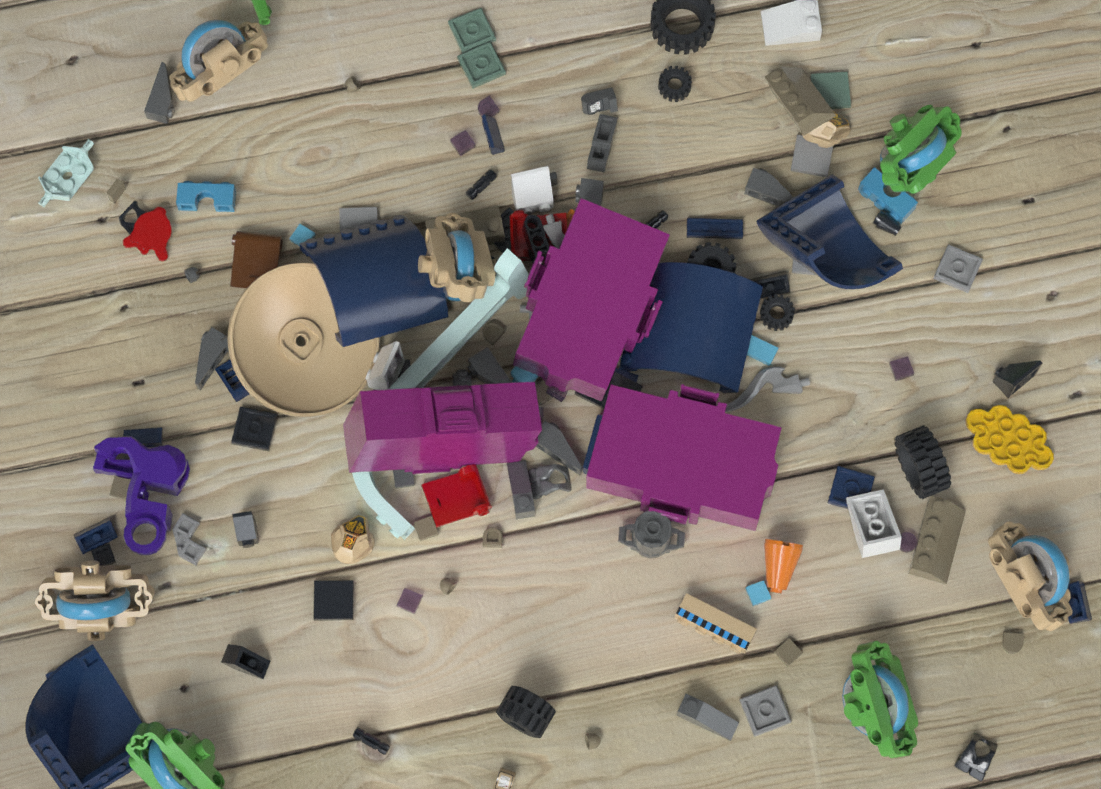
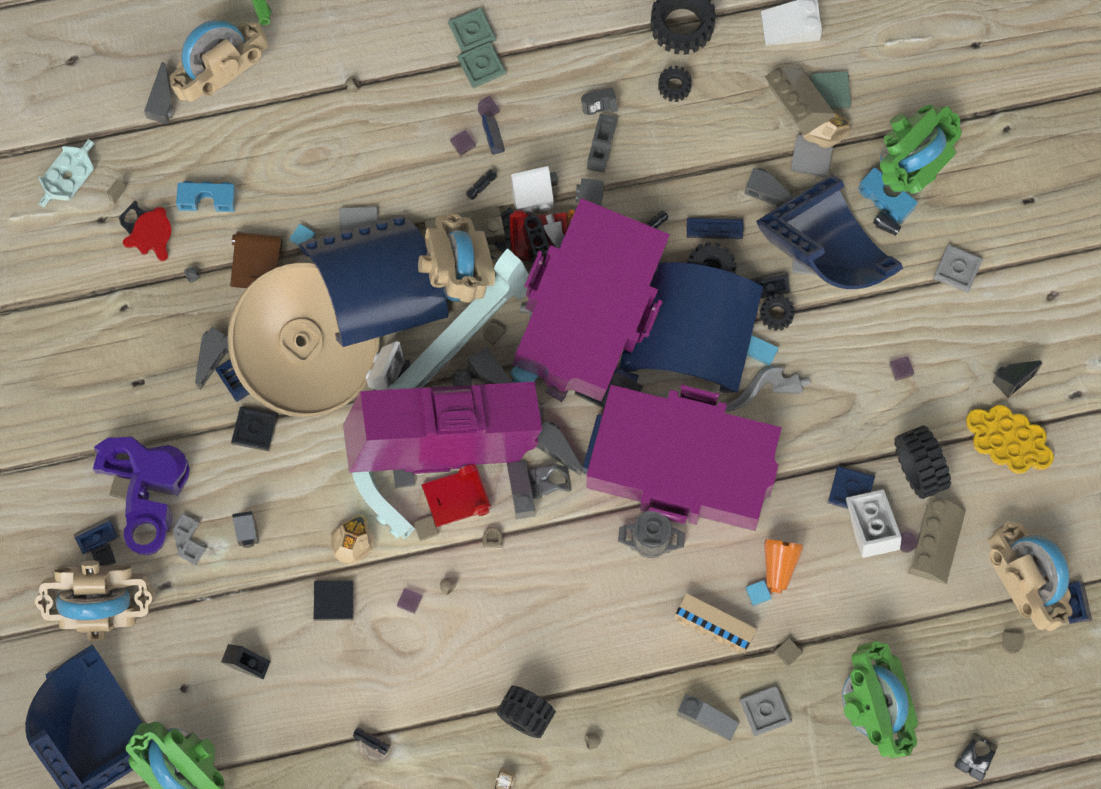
dark blue slope [123,427,163,448] -> none

